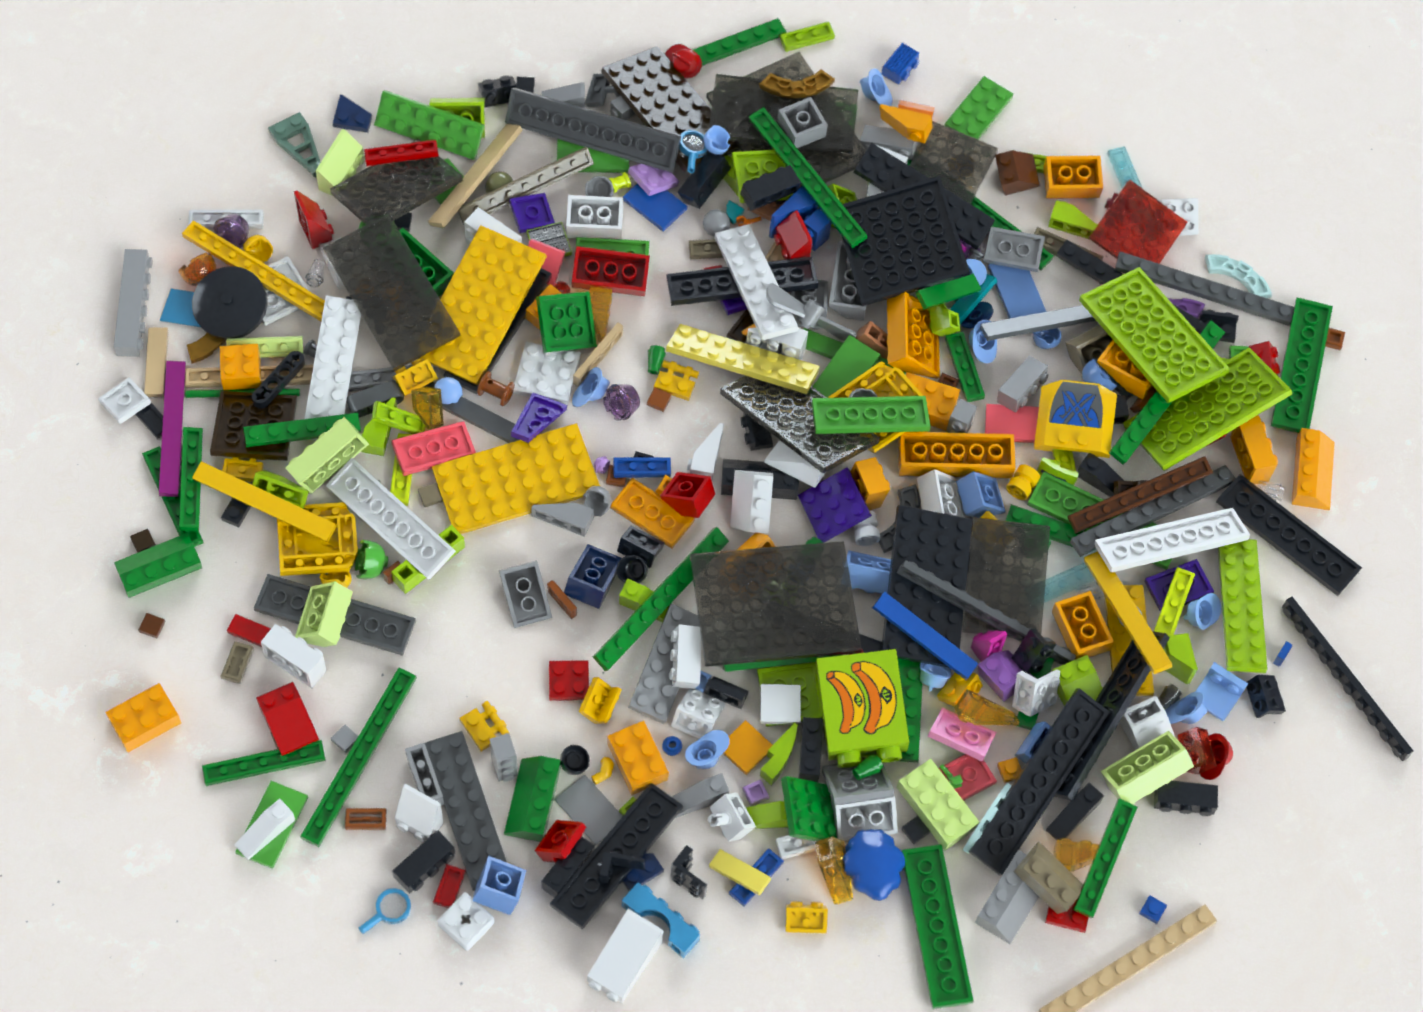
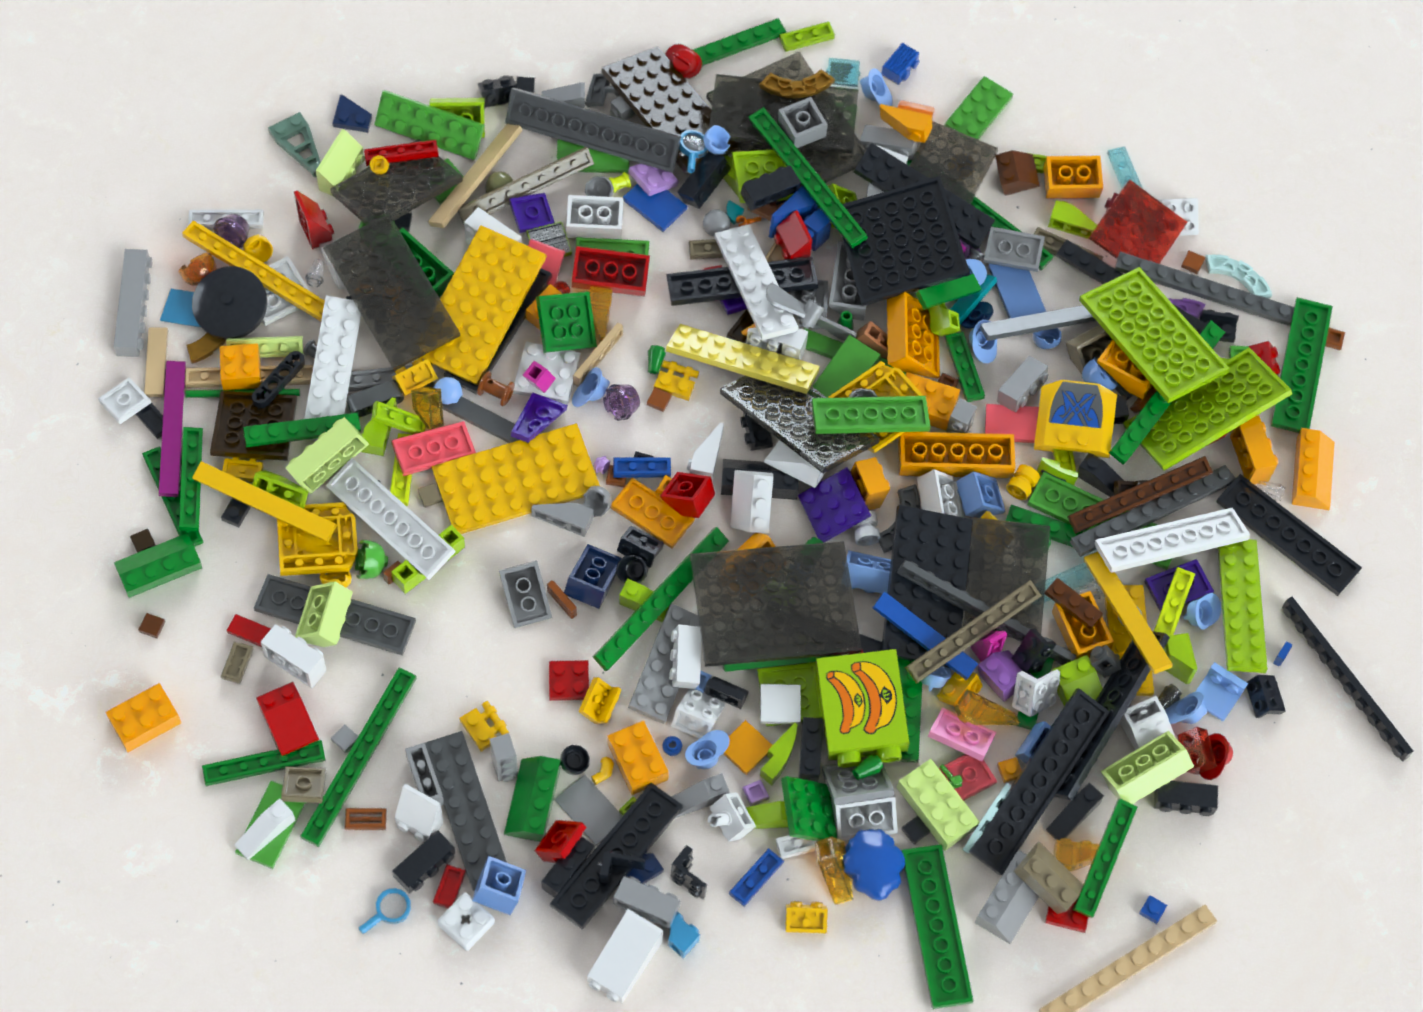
light yellow tile [709,849,771,896] -> none
none -> dark tan tile [281,767,326,803]
none -> yellow tile [370,155,389,175]
none -> dark pink brick [523,361,556,393]
none -> light grey brick [613,876,680,929]
none -> clear light blue piece [826,58,861,87]
none -> green cone [836,311,854,330]
none -> dark tan tile [905,580,1042,684]
none -> reddish brown plate [1044,577,1103,630]
none -> dark grey brick [1090,645,1121,678]
none -> dark orange tile [1181,250,1206,274]

